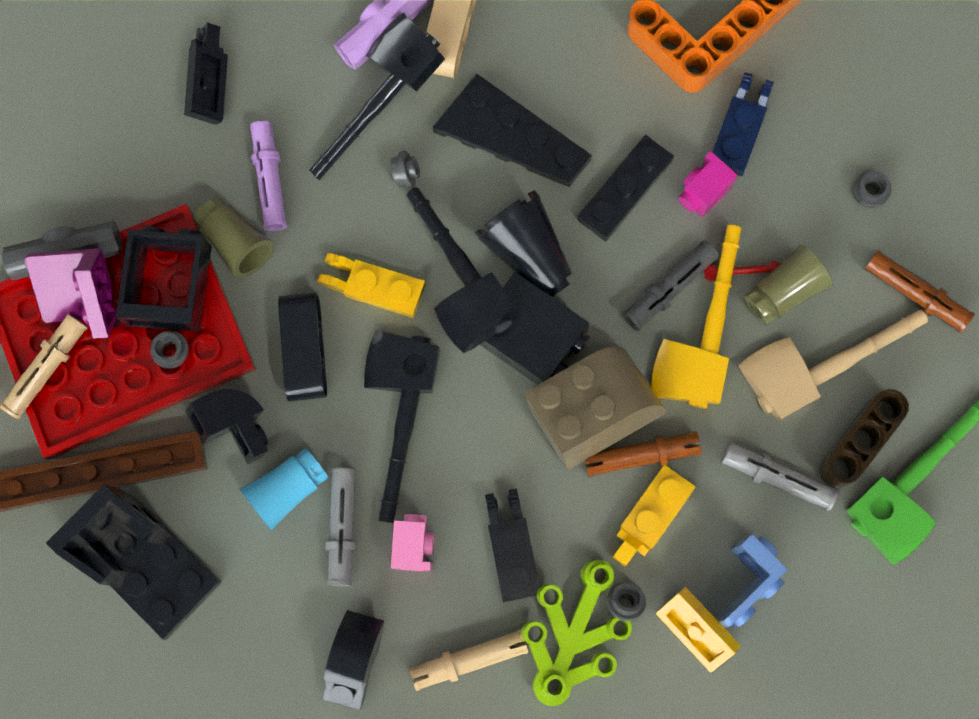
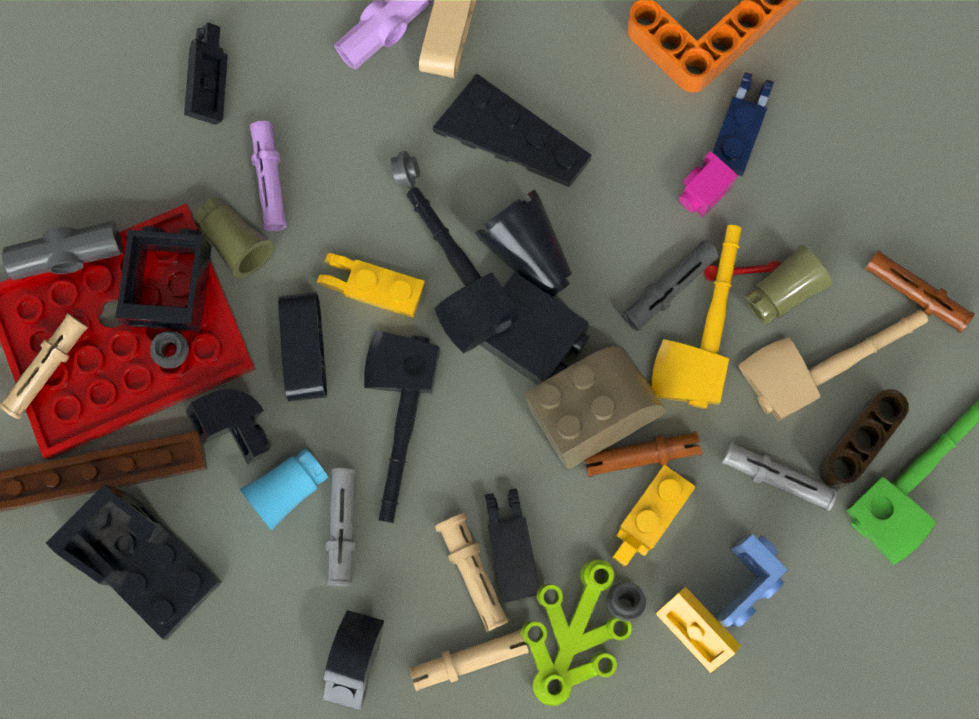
bracket [25,248,117,338] -> none
black piece [309,12,445,180] -> none
bright pink brick [391,514,434,572] -> none
black plate [577,135,674,242] -> none
dark grey plate [853,171,891,207] -> none
none -> tan pin [434,512,509,632]

